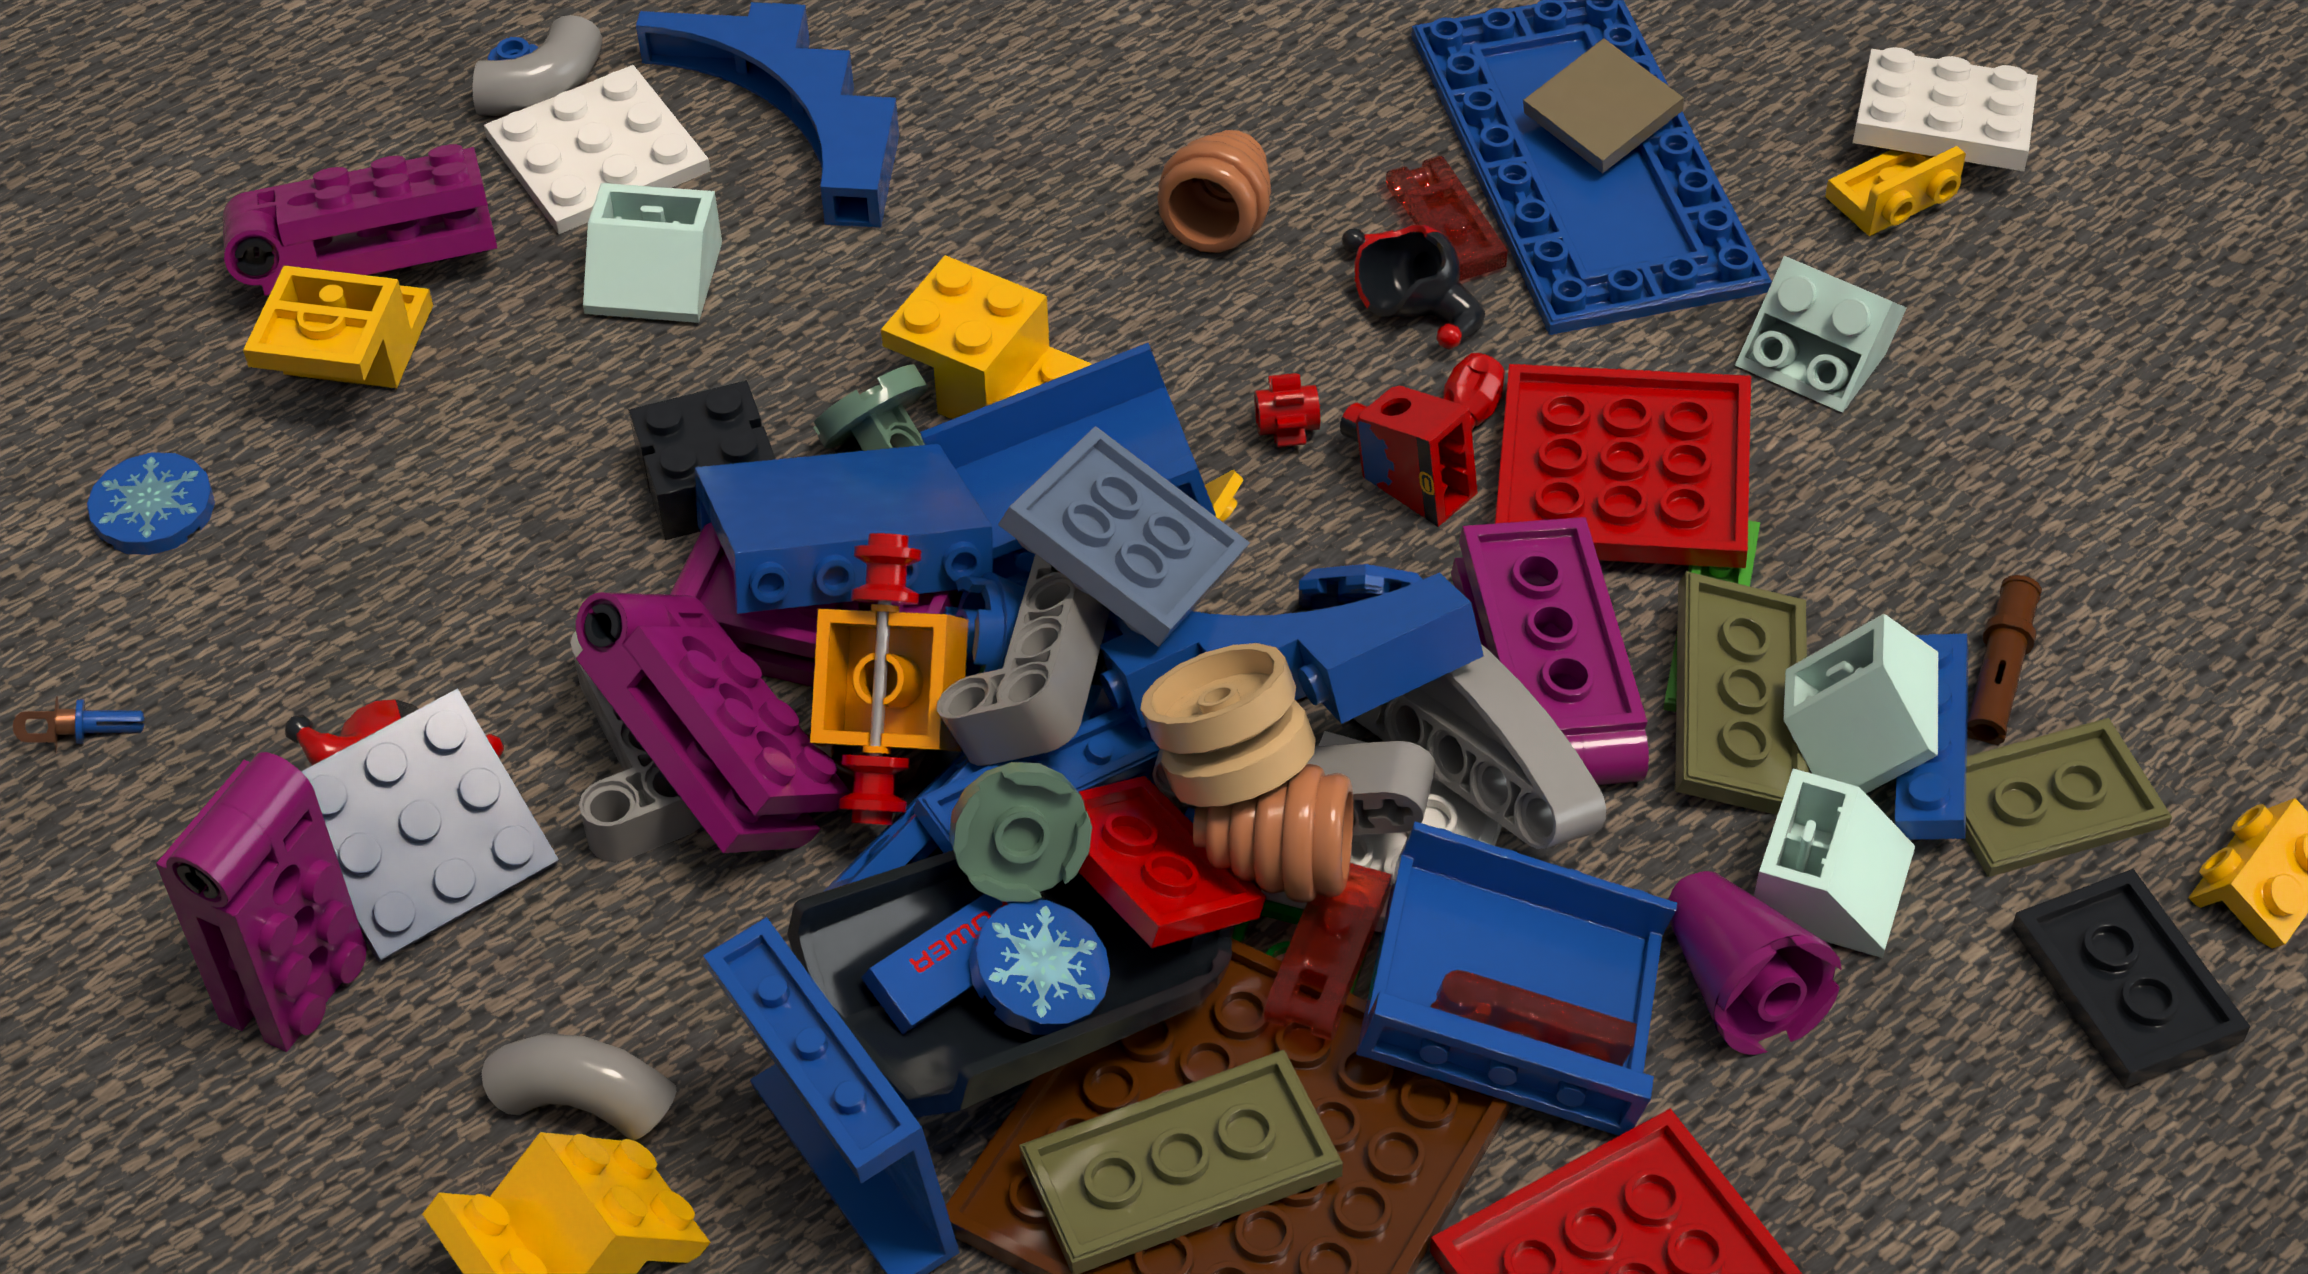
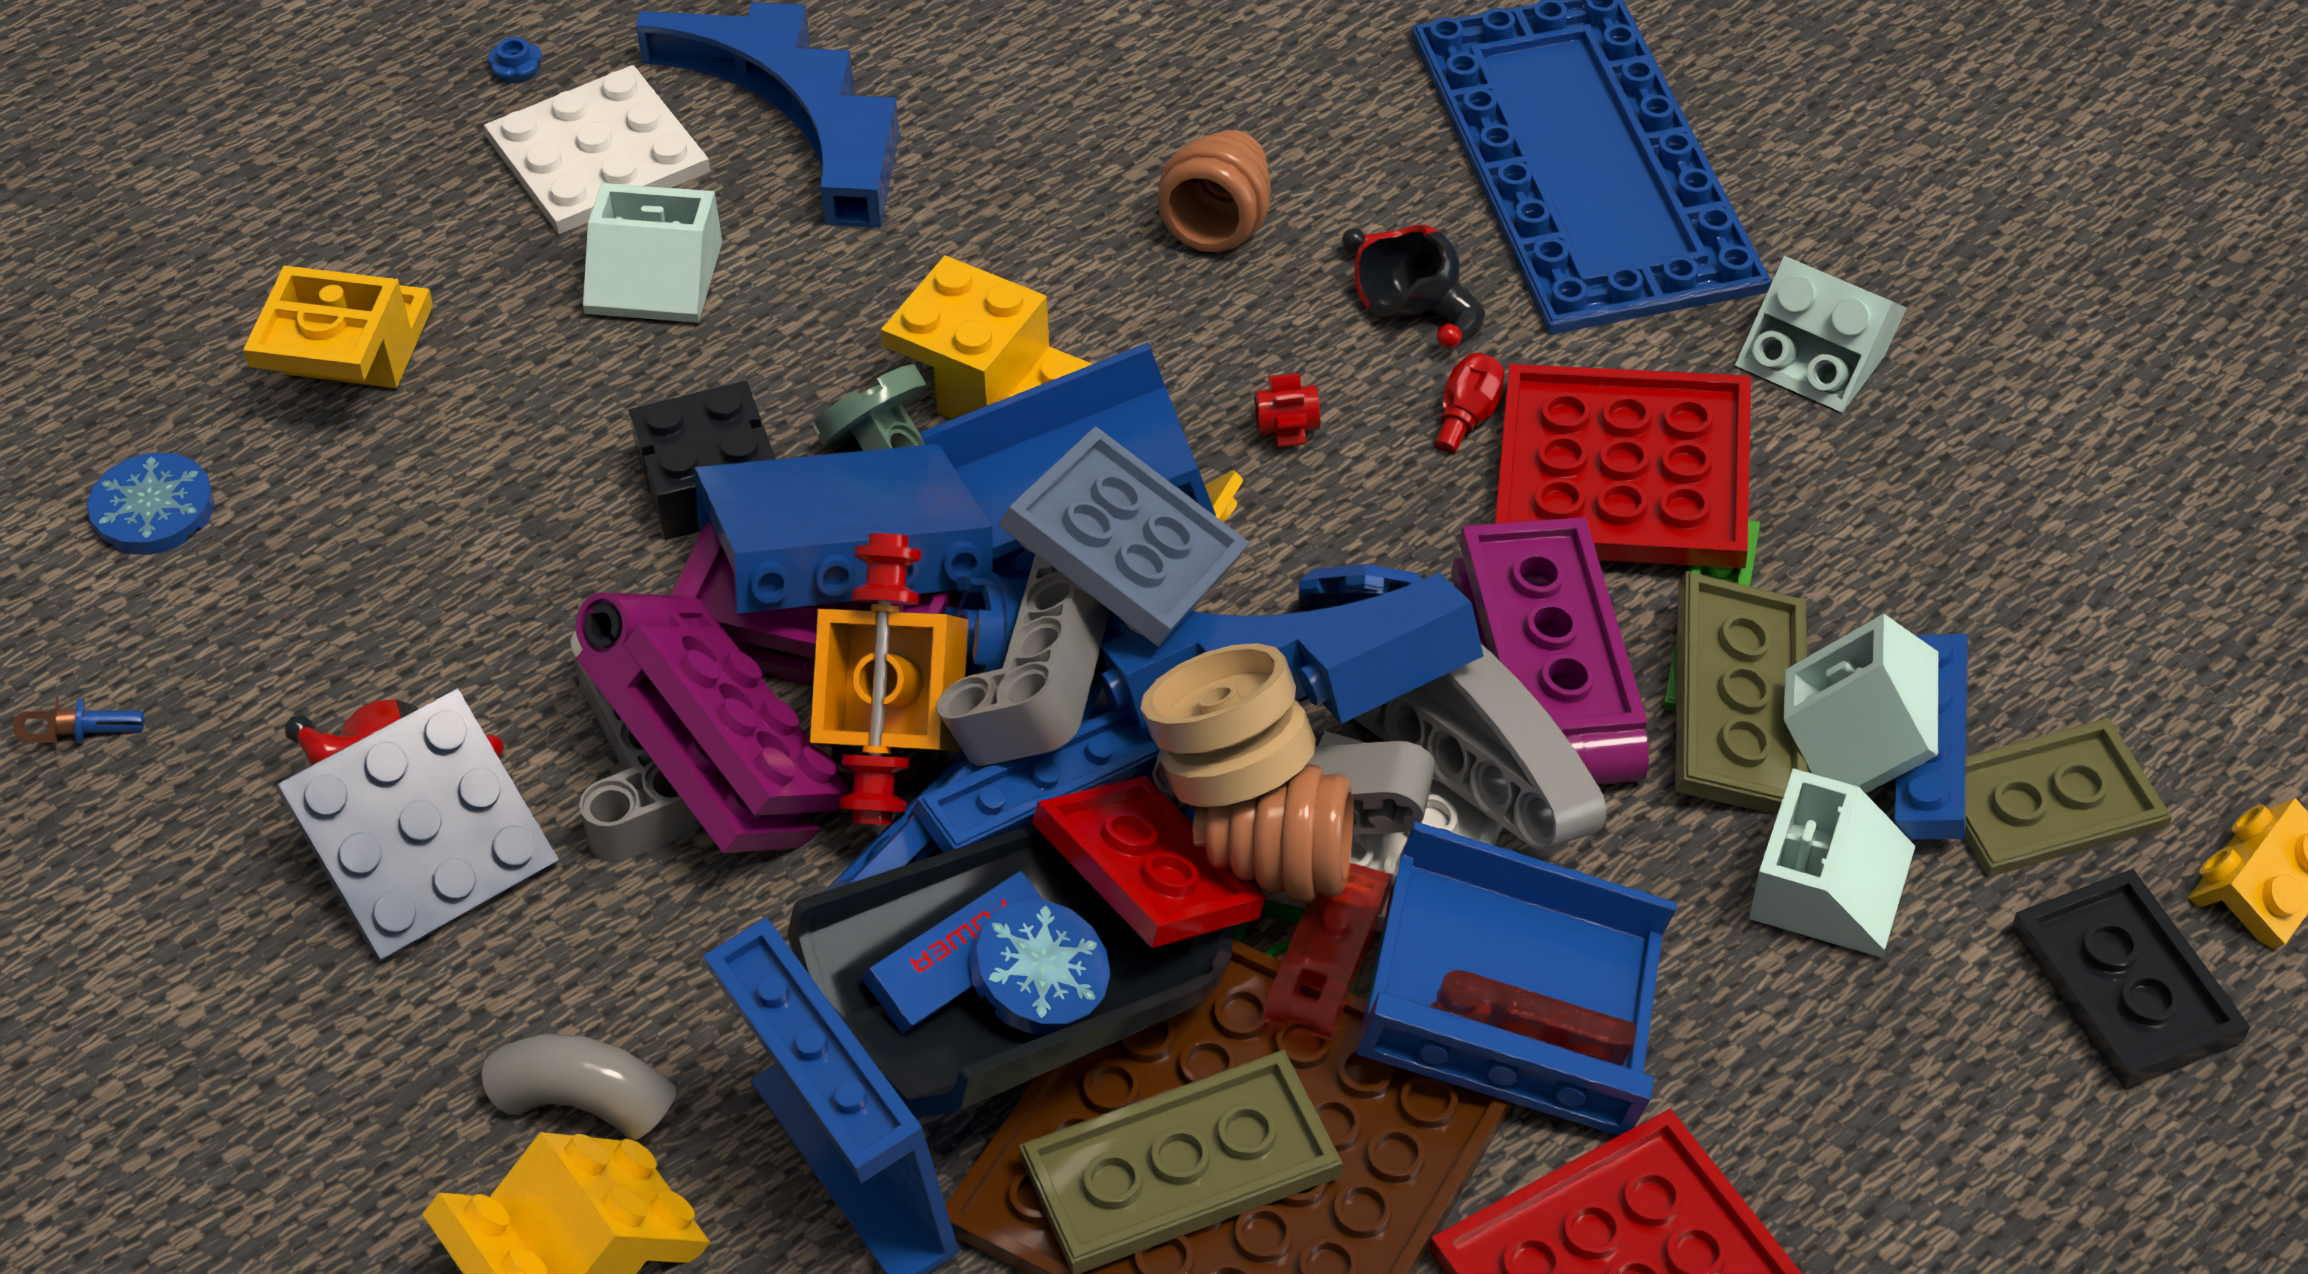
magenta hinge [156,752,368,1052] -> none
magenta hinge [223,144,497,296] -> none
light grey cylinder [472,15,603,116] -> none
sand green tile [949,762,1092,902] -> none
red torso [1340,385,1478,527] -> none
clear red plate [1386,155,1508,281] -> none
dark tan tile [1523,38,1684,173] -> none
magenta cone [1668,871,1842,1055] -> none
yellow bracket [1825,146,1966,236] -> none
white plate [1853,47,2038,171] -> none
reddish brown pin [1967,575,2042,745] -> none

